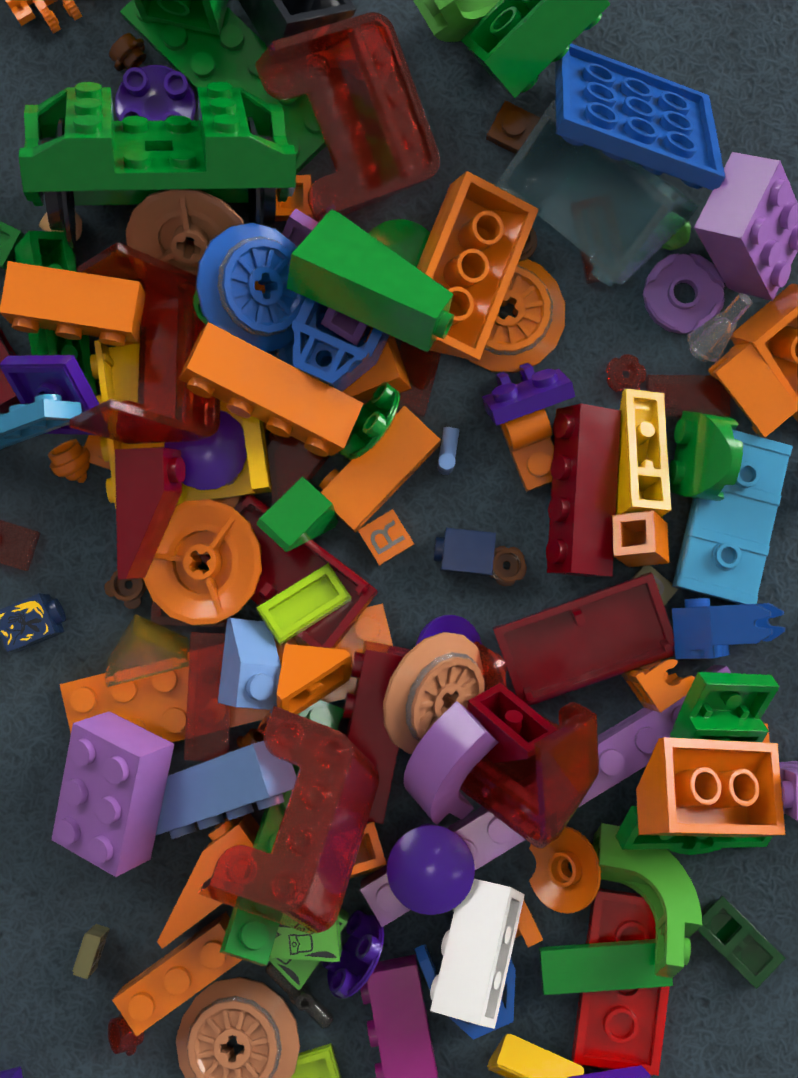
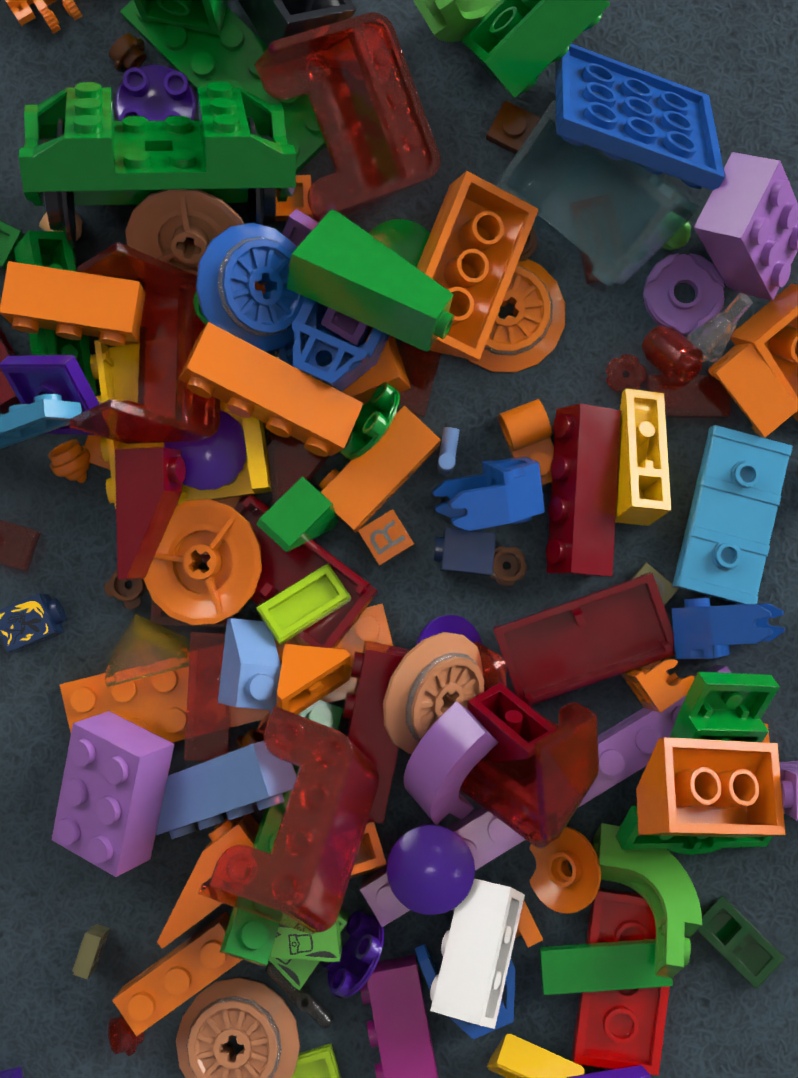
dark purple hinge [482,363,576,426] -> none
orange brick [612,510,669,567] -> none
green slope [669,410,743,501] -> none
none -> blue piece [431,457,545,531]
none -> clear red brick [642,325,703,384]

